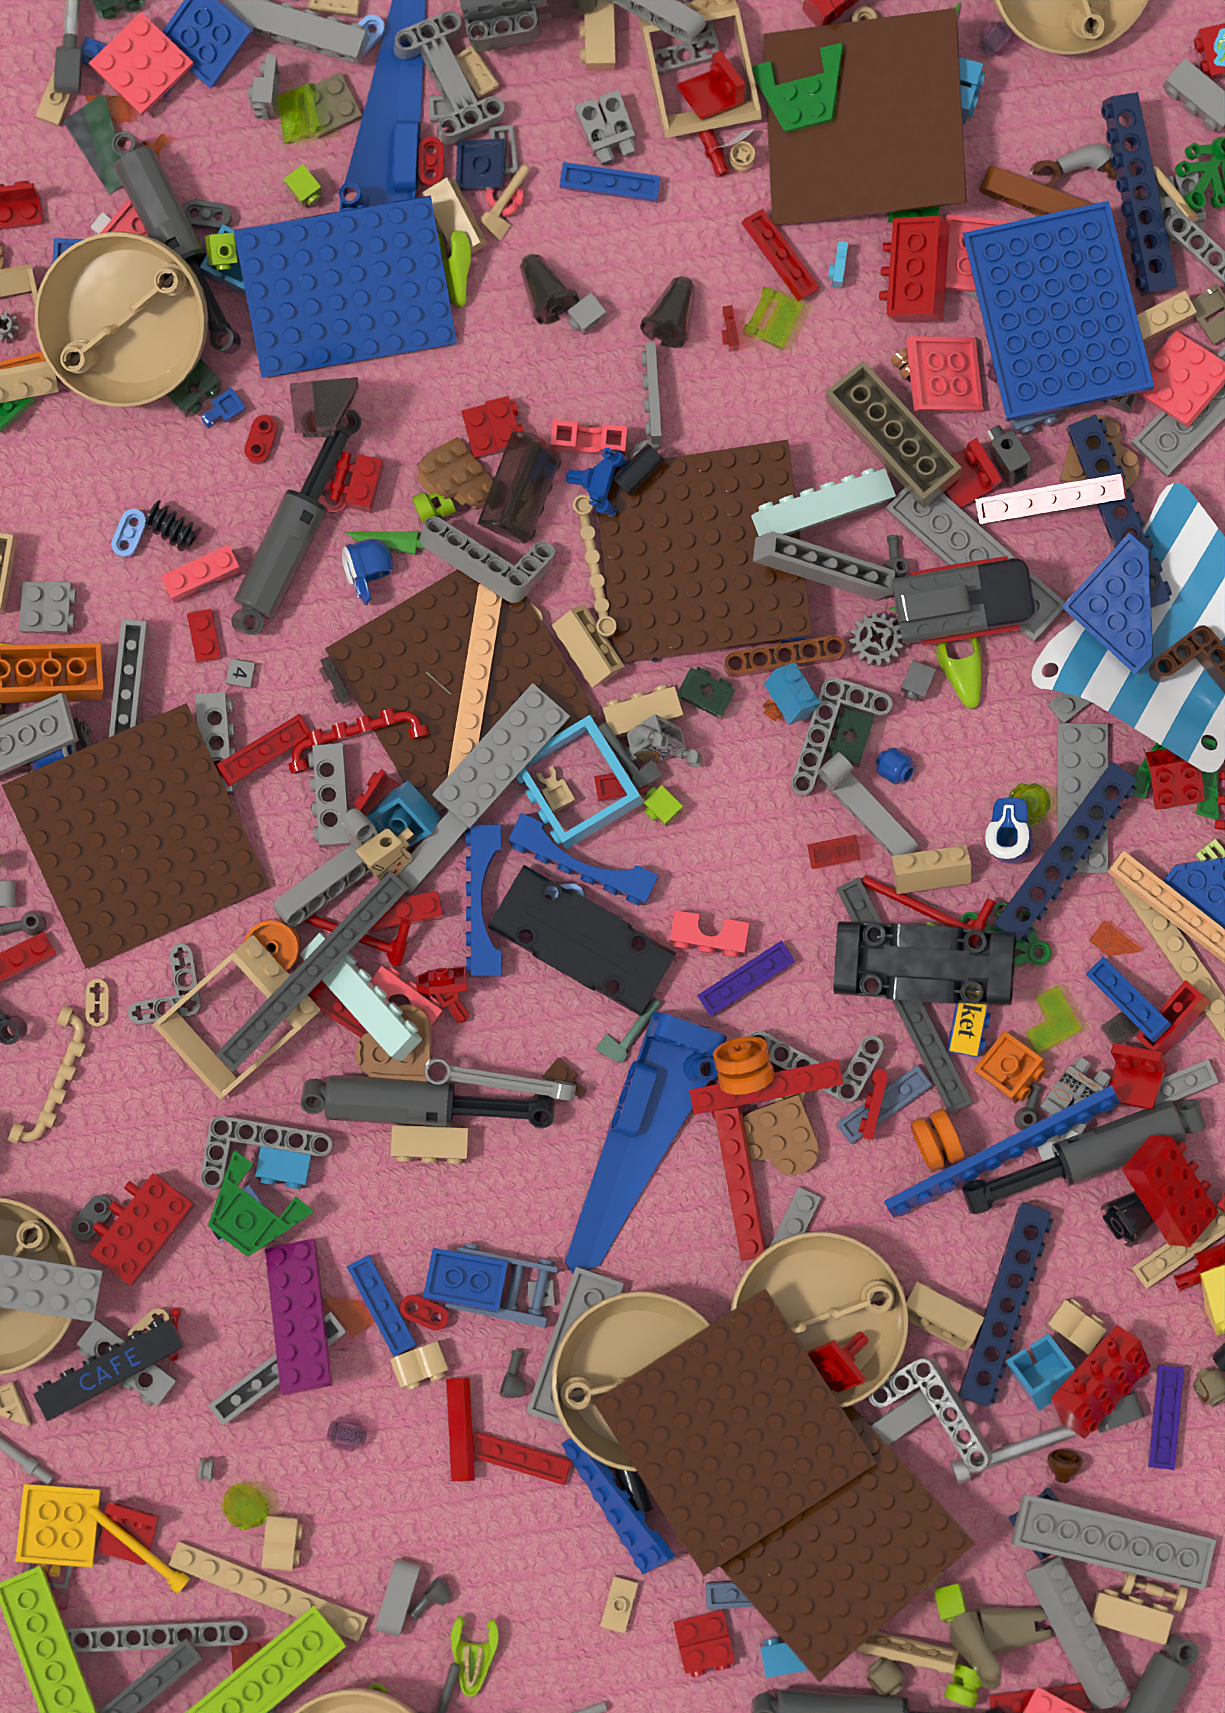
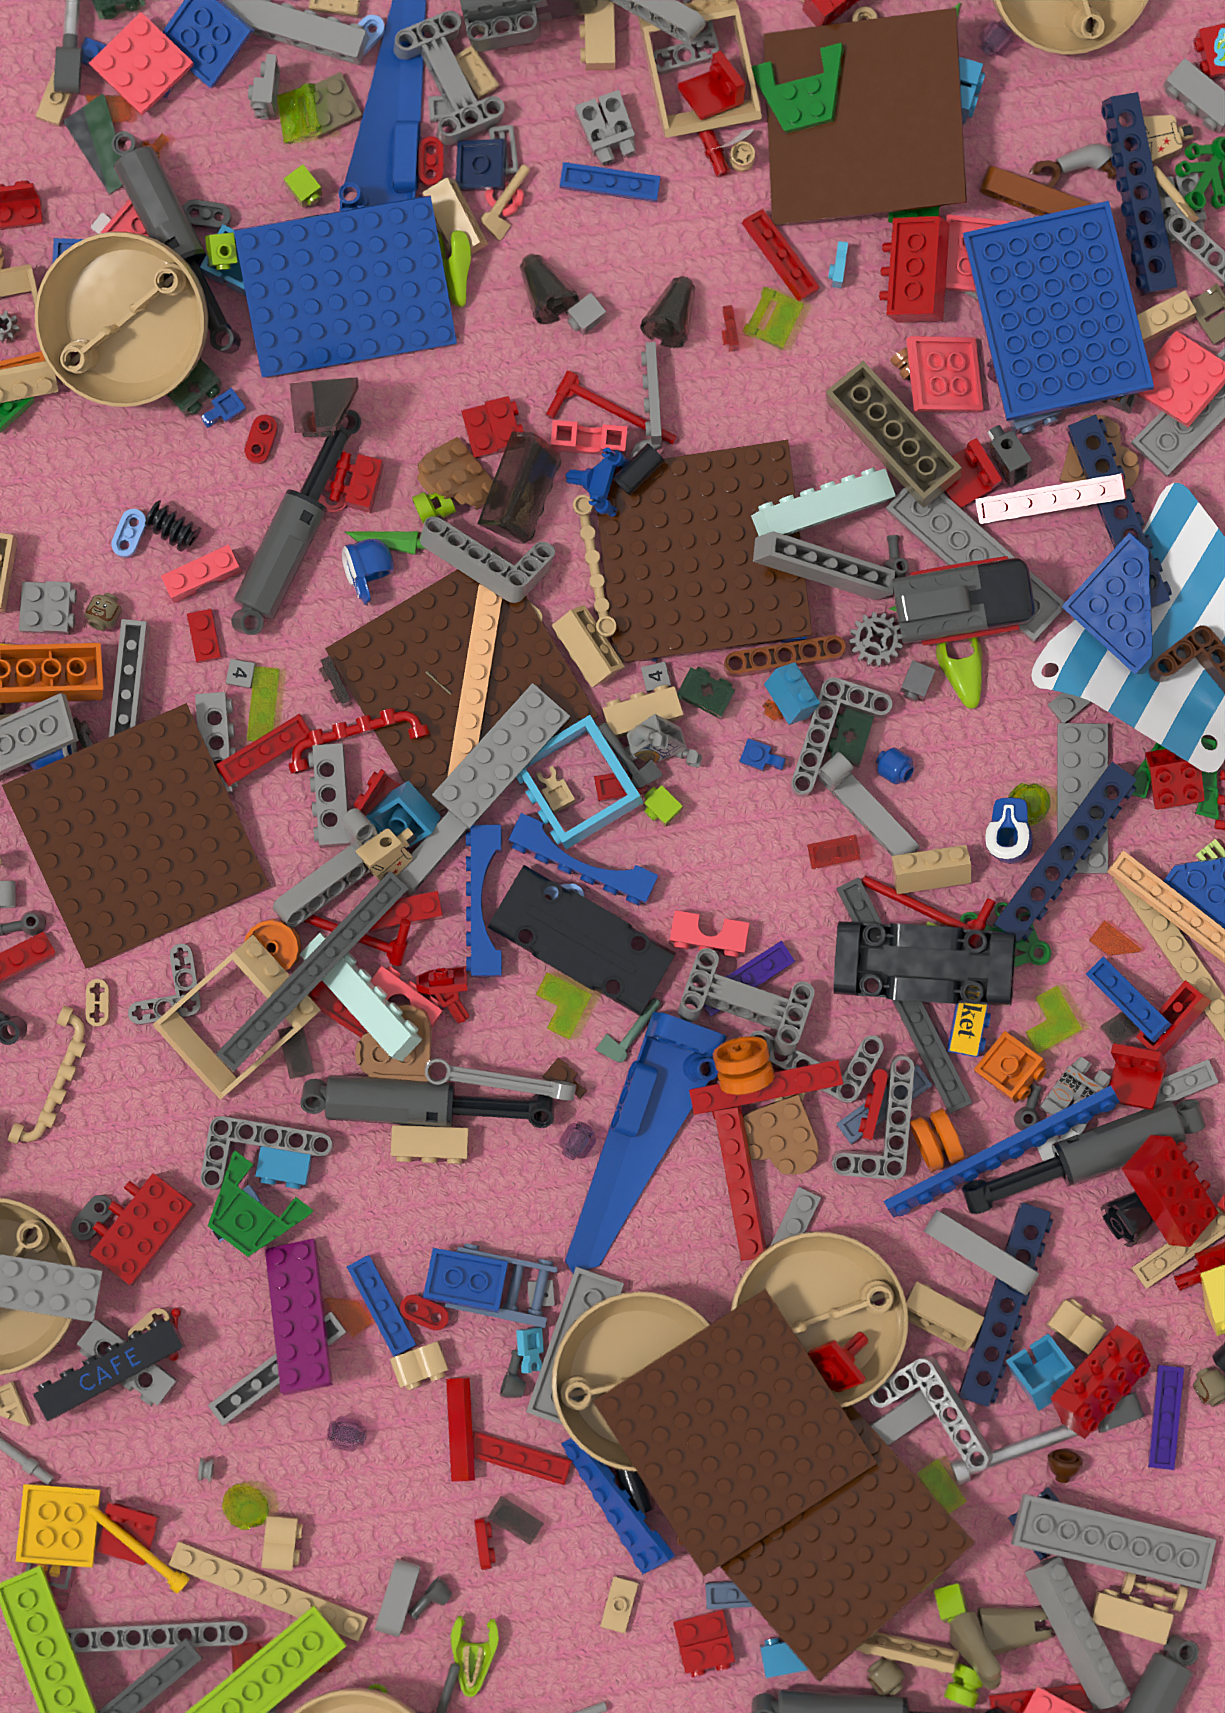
none -> dark tan head [85,593,122,631]
none -> clear neon green tile [247,666,280,742]
none -> clear smoke plate [278,1026,315,1079]
none -> red plate [474,1518,496,1570]
none -> clear smoke plate [487,1496,544,1545]
none -> medium azure plate [516,1327,544,1373]
none -> clear neon green plate [536,973,592,1040]
none -> red bar [545,370,677,445]
none -> clear purple head [559,1121,596,1160]
none -> light grey tile [641,662,671,692]
none -> light grey beam [678,948,815,1056]
none -> blue plate [739,739,785,771]
none -> light grey beam [831,1054,915,1180]
none -> clear neon green plate [917,1459,967,1514]
none -> light grey beam [924,1209,1040,1296]
none -> tan torso [1143,115,1193,166]

